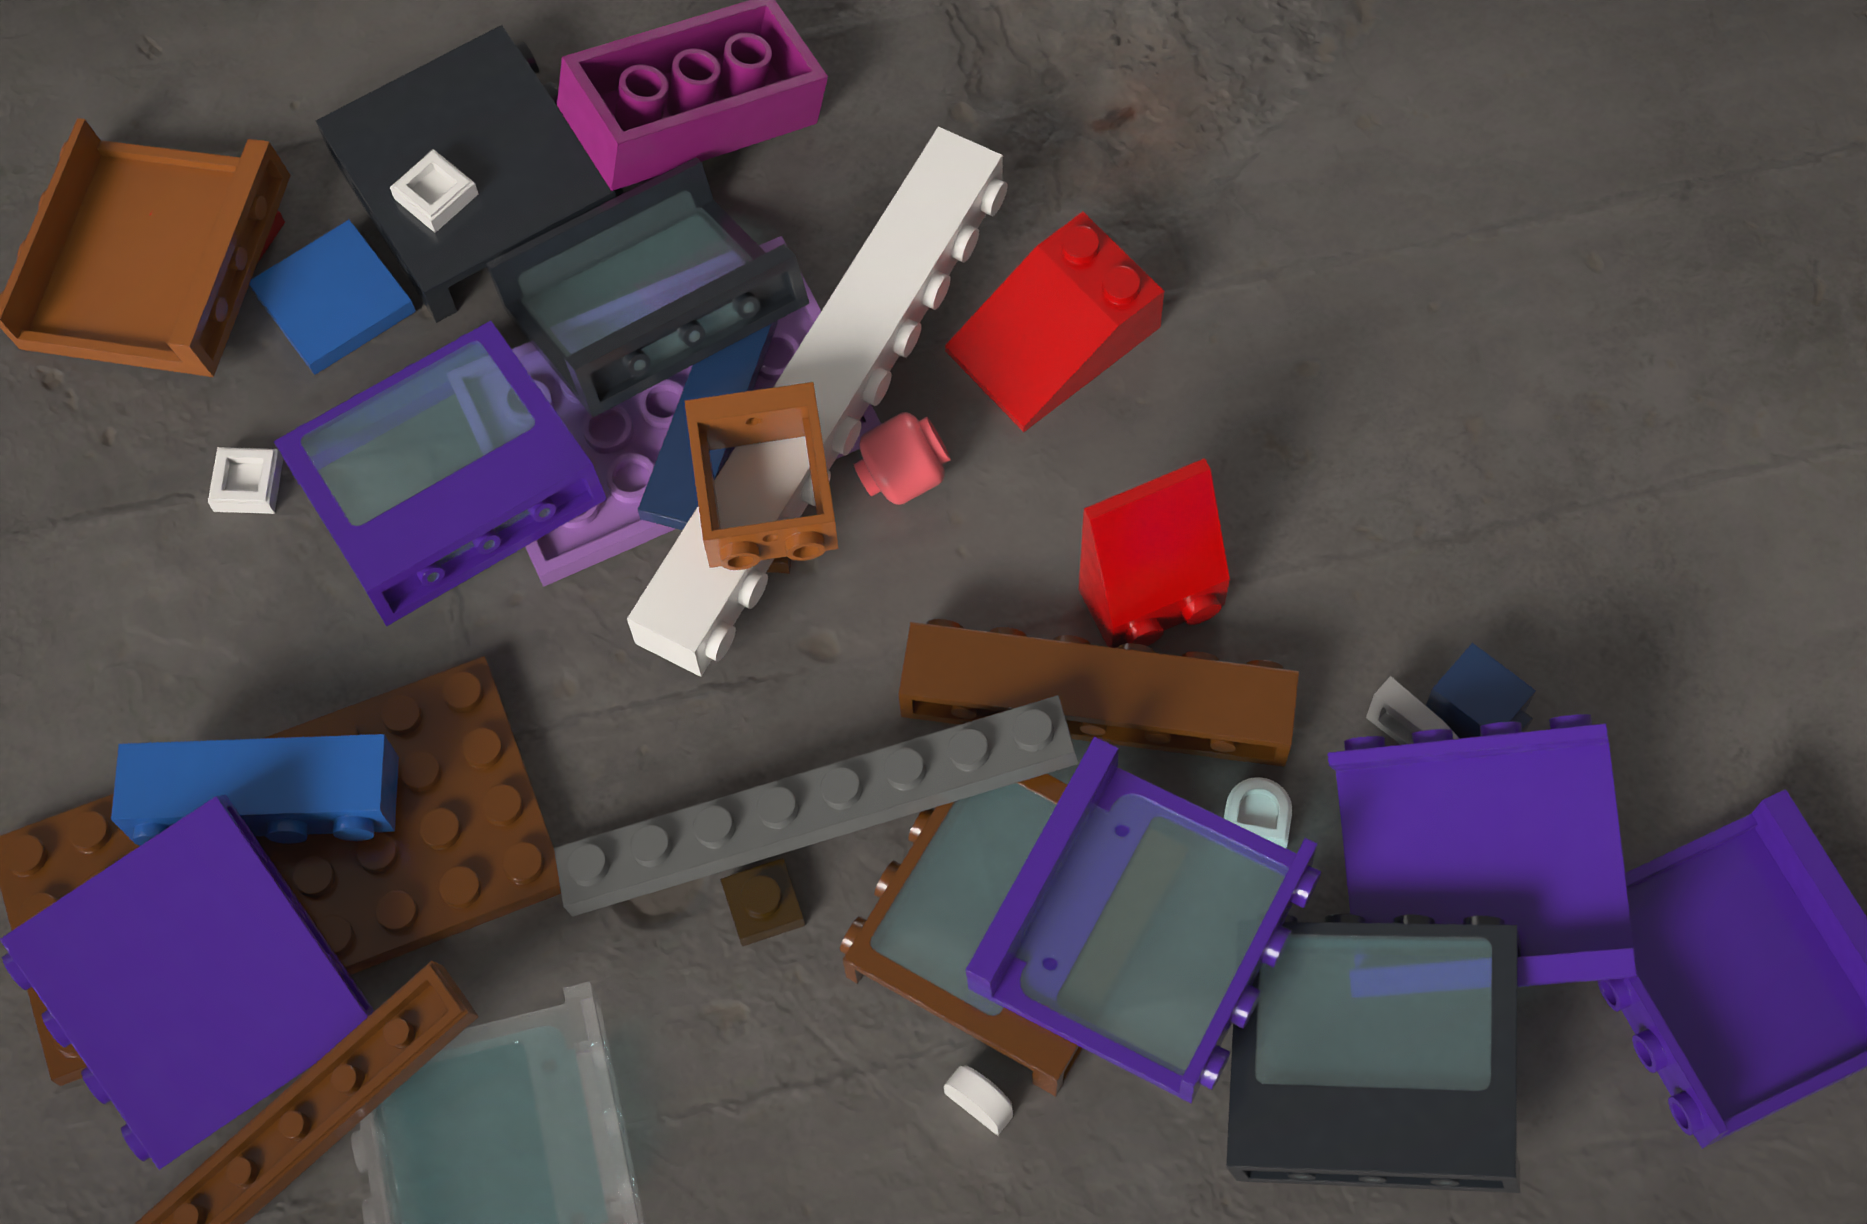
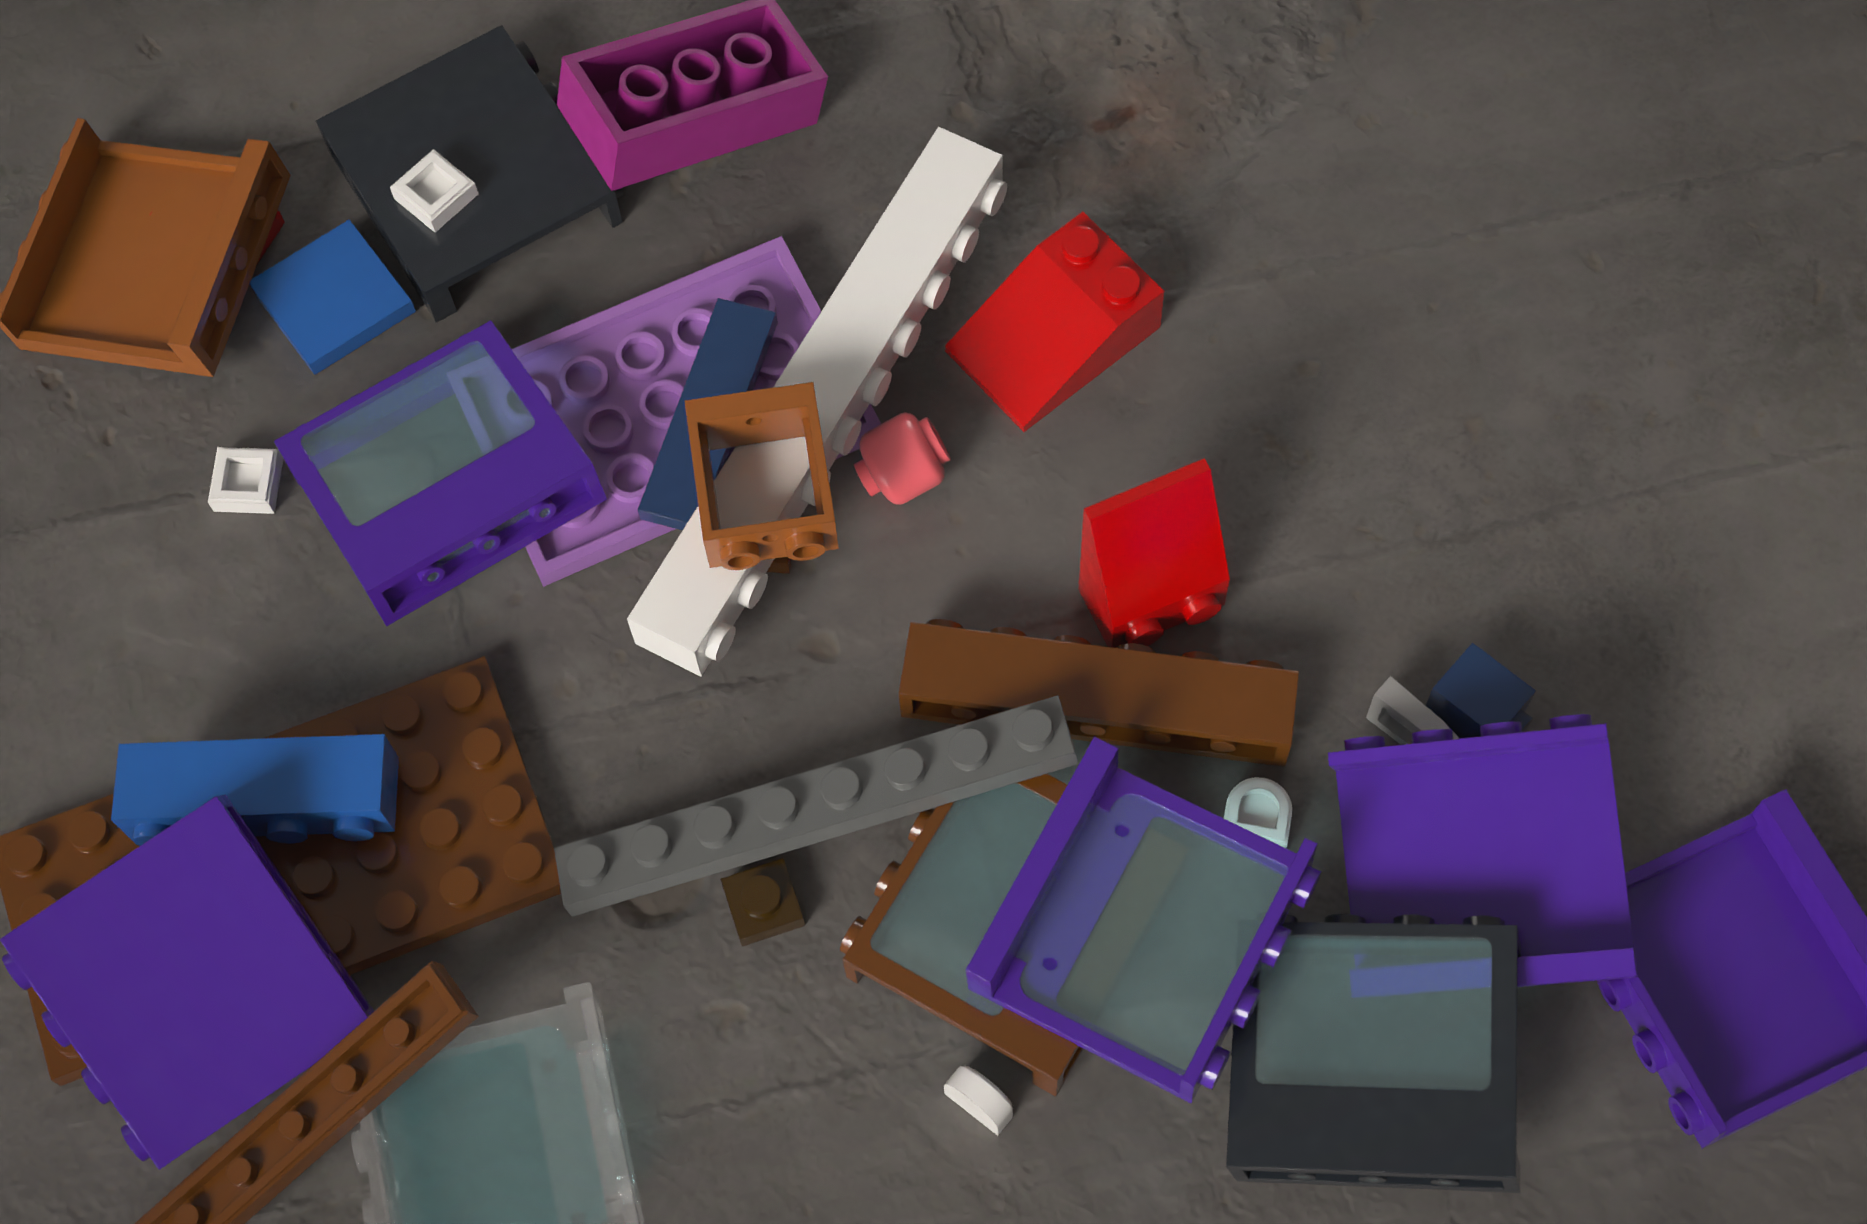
panel [486,157,810,418] -> none

